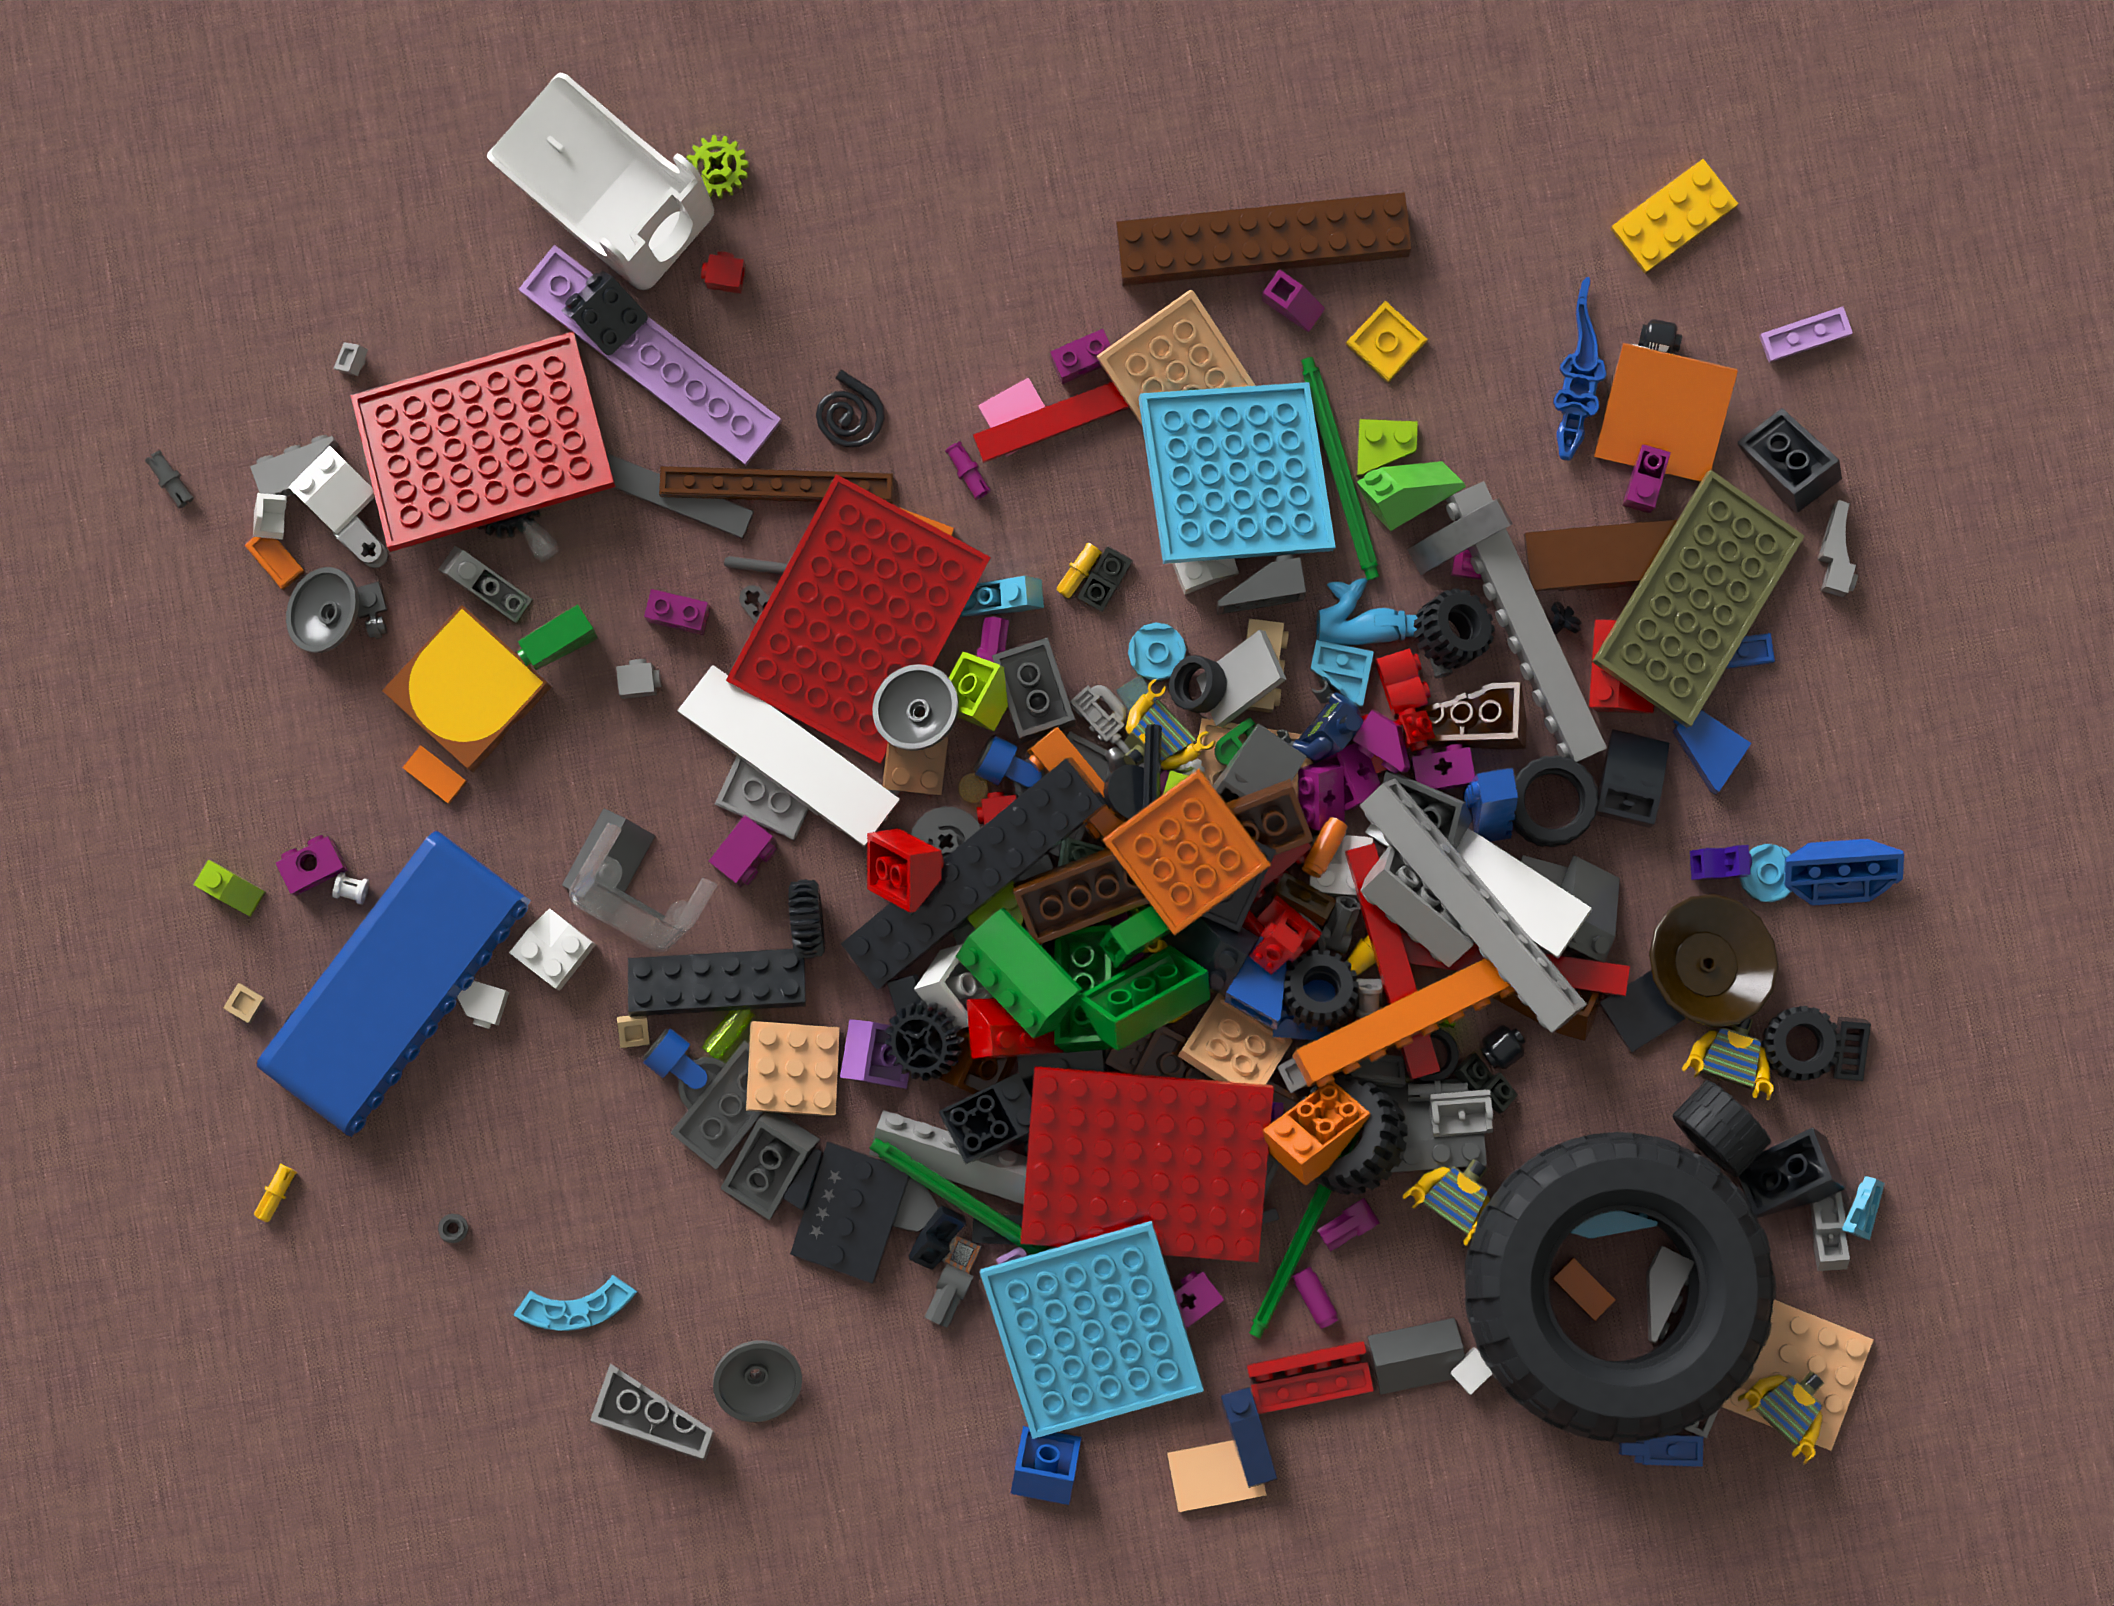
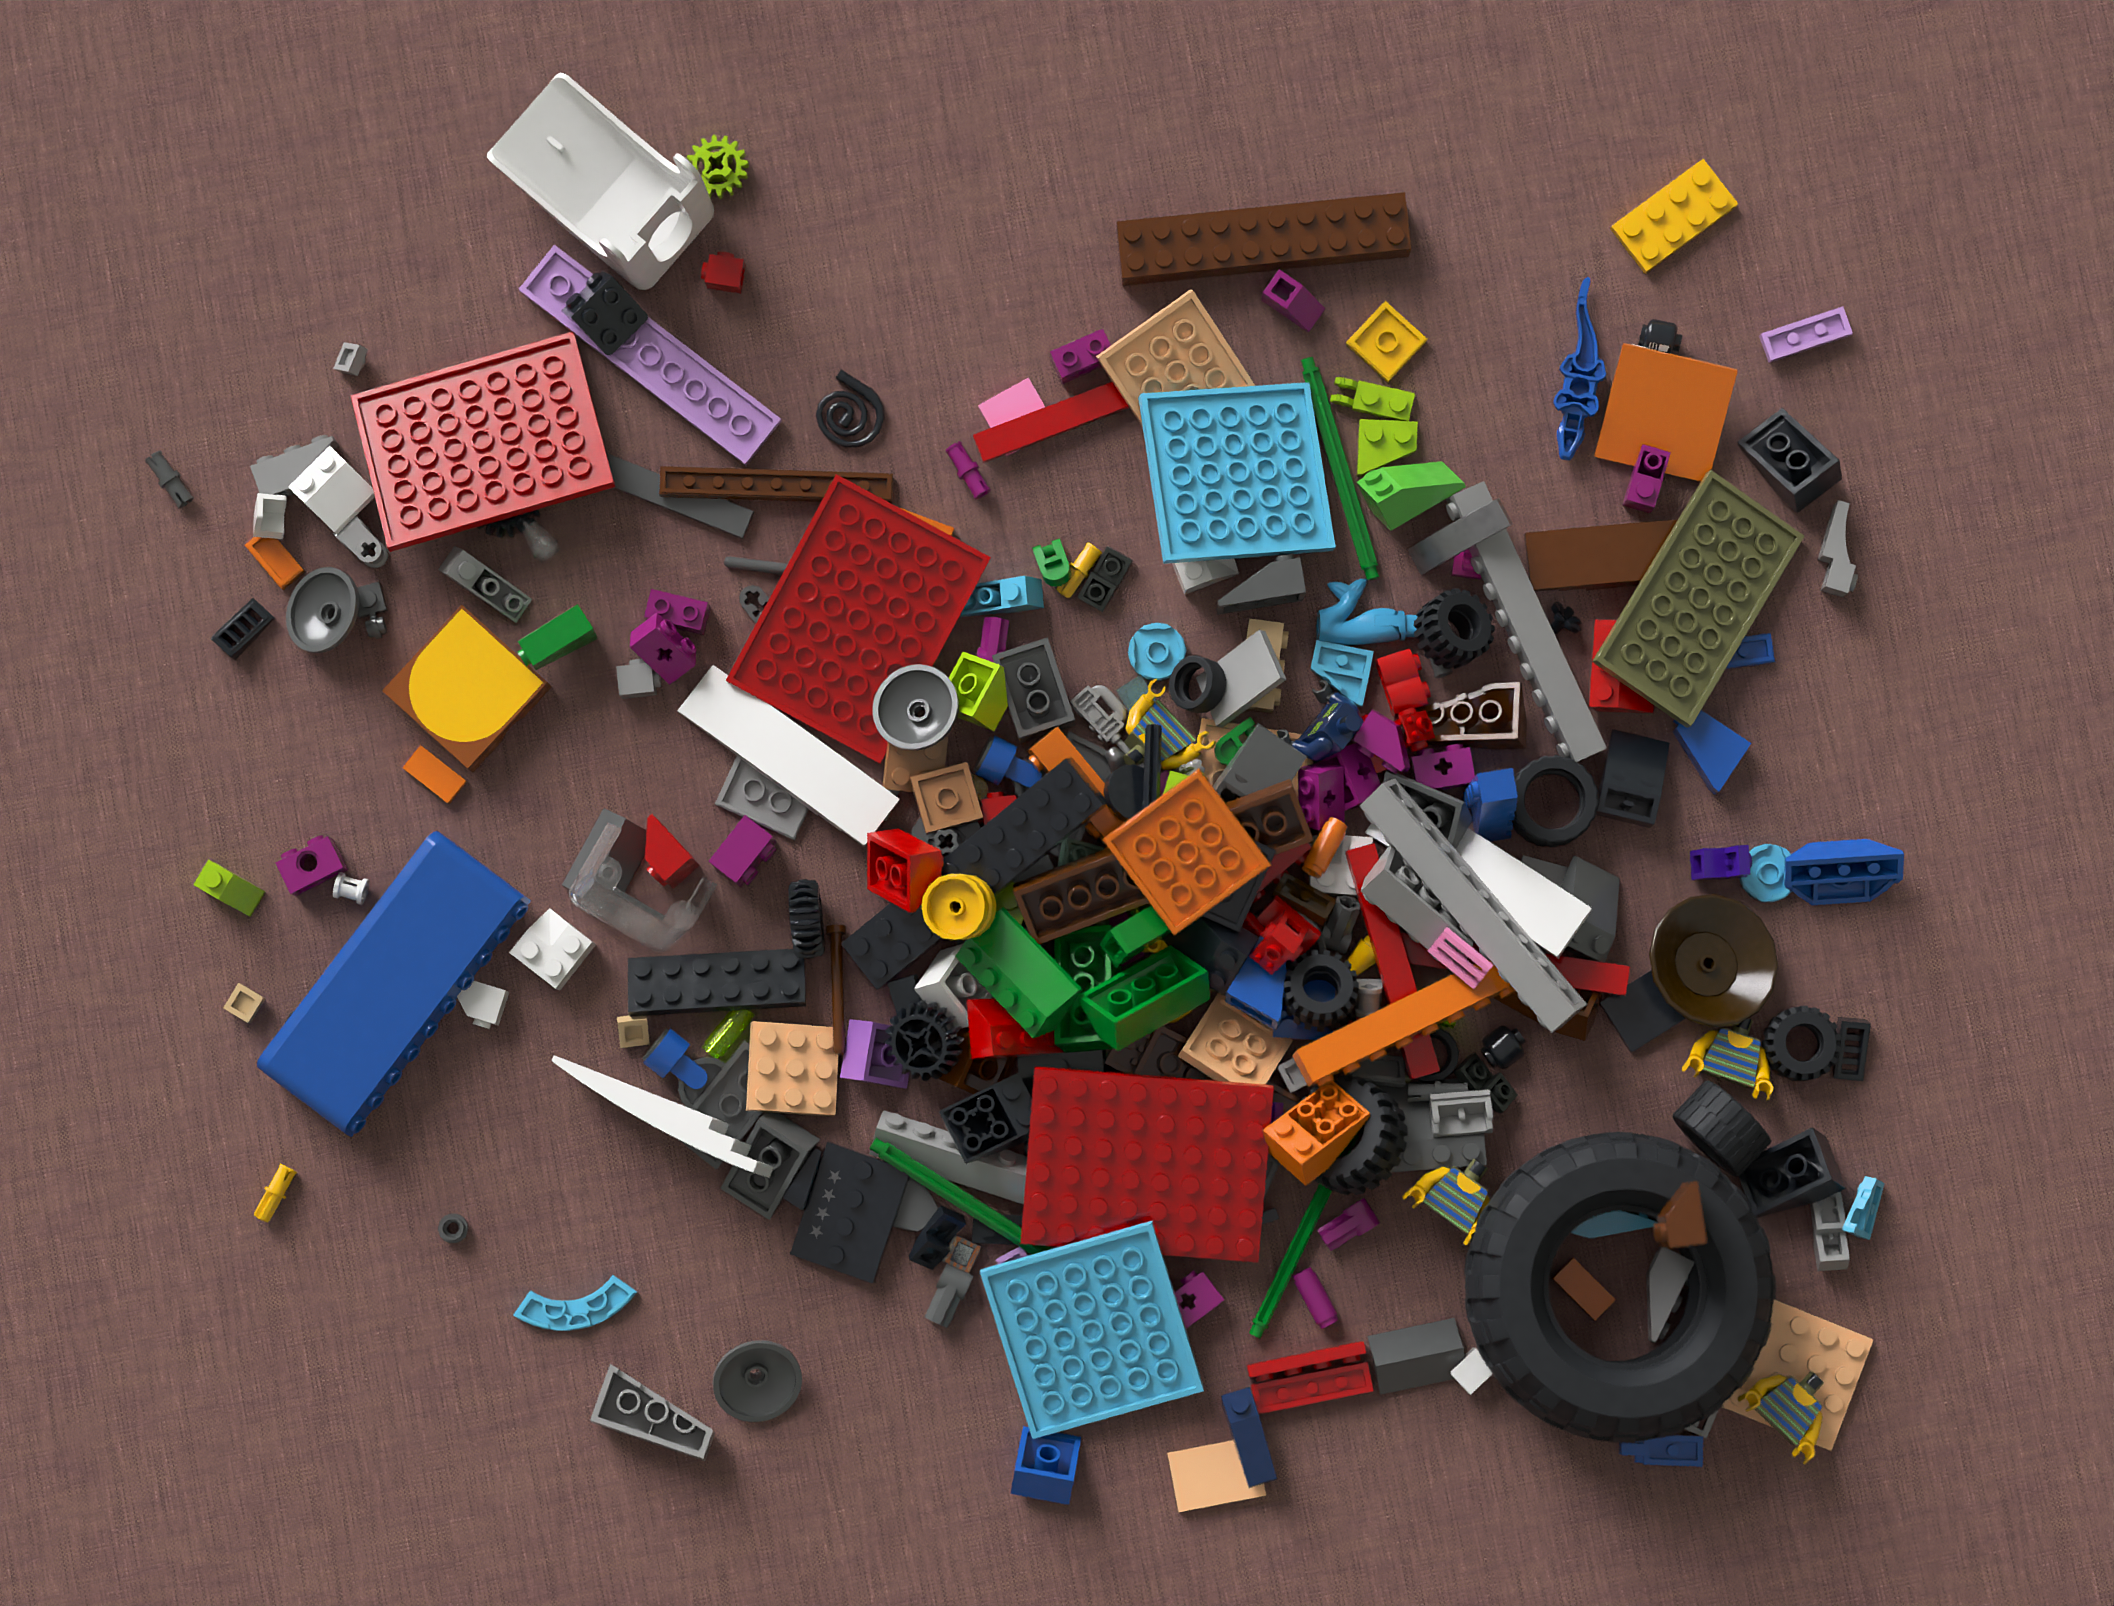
none -> black slope [210,598,275,660]
none -> white slope [552,1056,773,1178]
none -> magenta brick [630,612,696,685]
none -> red slope [645,814,700,888]
none -> reddish brown bar [826,925,846,1055]
none -> medium nougat plate [910,762,983,835]
none -> yellow wheel [922,874,997,940]
none -> plate [1032,538,1071,587]
none -> lime hinge [1330,377,1415,421]
none -> bright pink tile [1428,927,1493,989]
none -> reddish brown slope [1653,1181,1707,1248]

